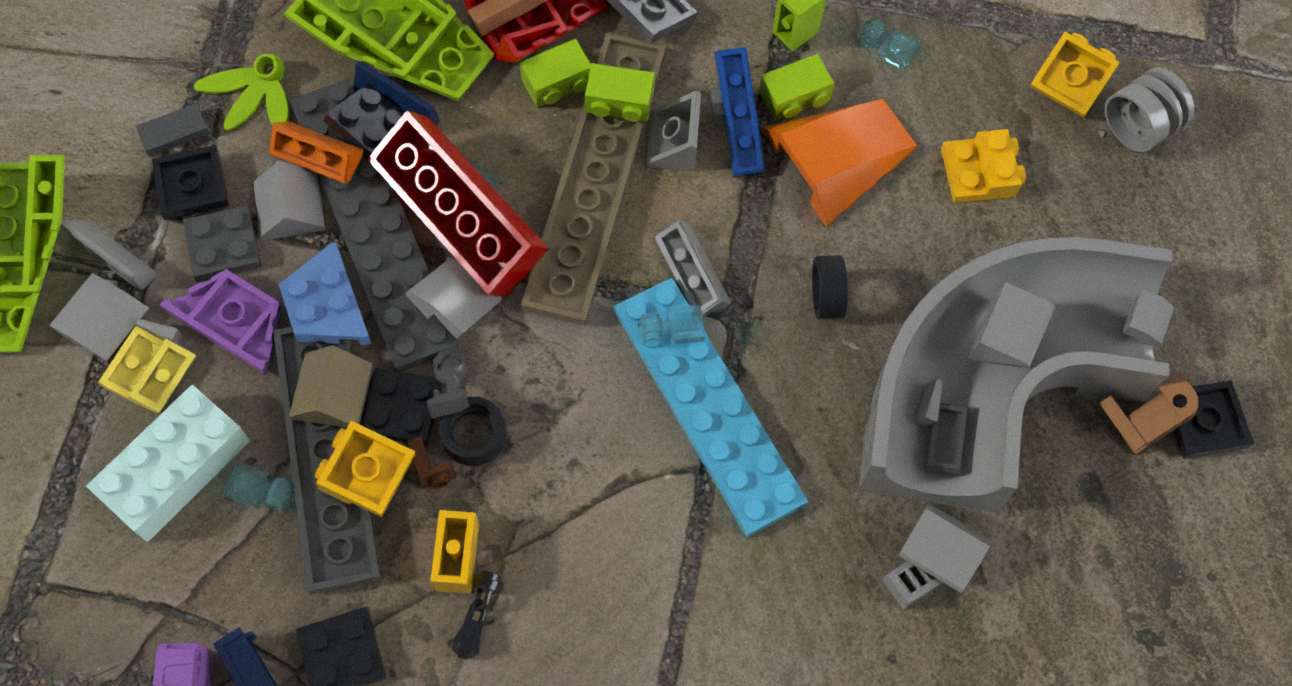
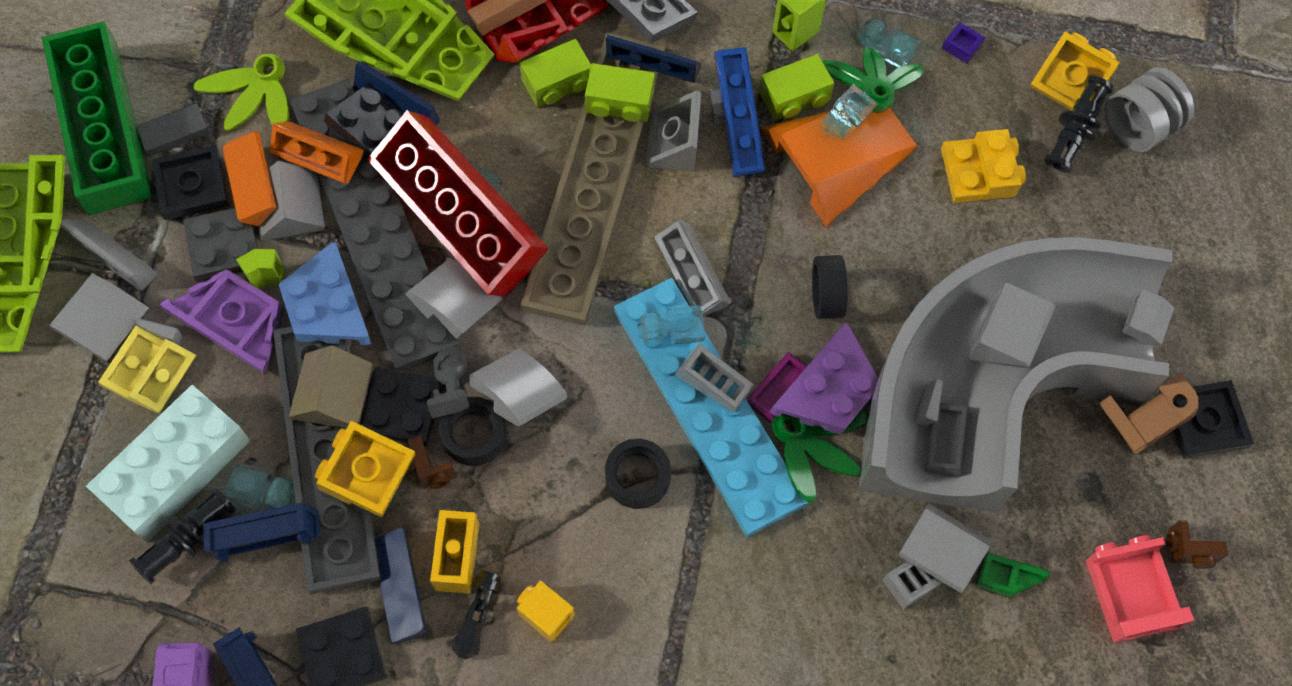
none -> green brick [41,21,153,216]
none -> black piece [129,487,236,585]
none -> dark blue container [203,502,320,562]
none -> orange slope [223,131,277,227]
none -> lime piece [236,249,285,290]
none -> dark blue slope [375,527,428,644]
none -> light grey slope [470,348,567,427]
none -> yellow brick [516,580,575,643]
none -> black tyre [605,438,671,509]
none -> dark blue slope [606,35,701,83]
none -> light grey slope [675,343,754,412]
none -> magenta tile [746,352,807,424]
none -> medium lavender wing [769,323,878,435]
none -> green plant [772,411,869,502]
none -> clear light blue plate [821,84,878,140]
none -> green plant [822,47,925,113]
none -> dark purple tile [942,22,986,64]
none -> green tile [975,552,1050,598]
none -> black piece [1044,75,1113,173]
none -> coral panel [1085,535,1194,643]
none -> reddish brown bracket [1166,520,1228,569]

